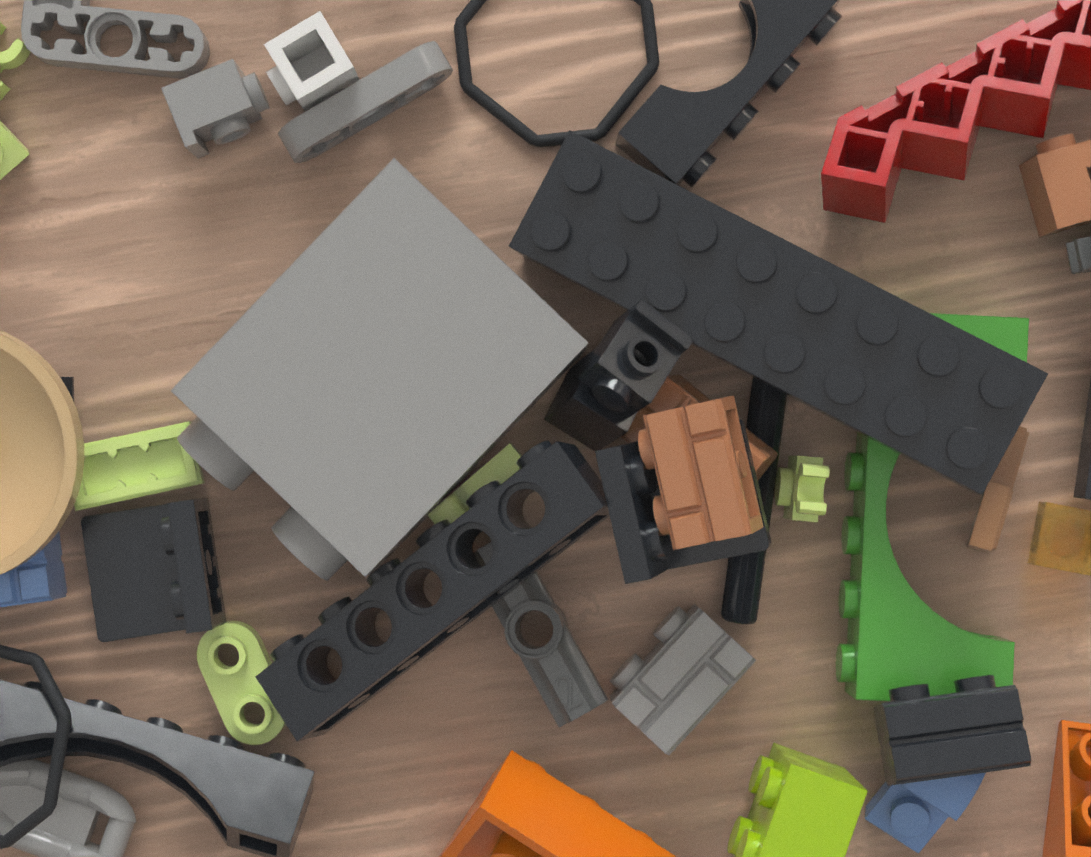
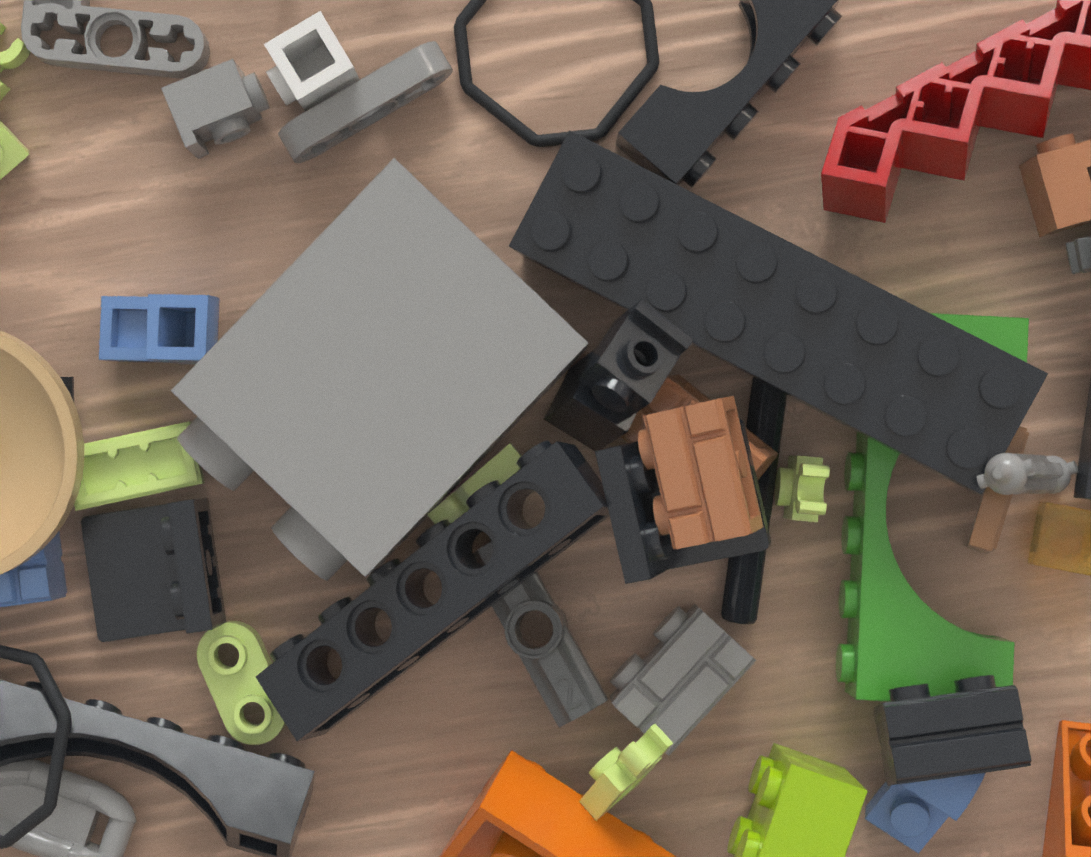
none -> medium blue brick [99,294,220,364]
none -> yellowish green plate [579,724,673,821]
none -> light grey wheel [977,453,1078,495]

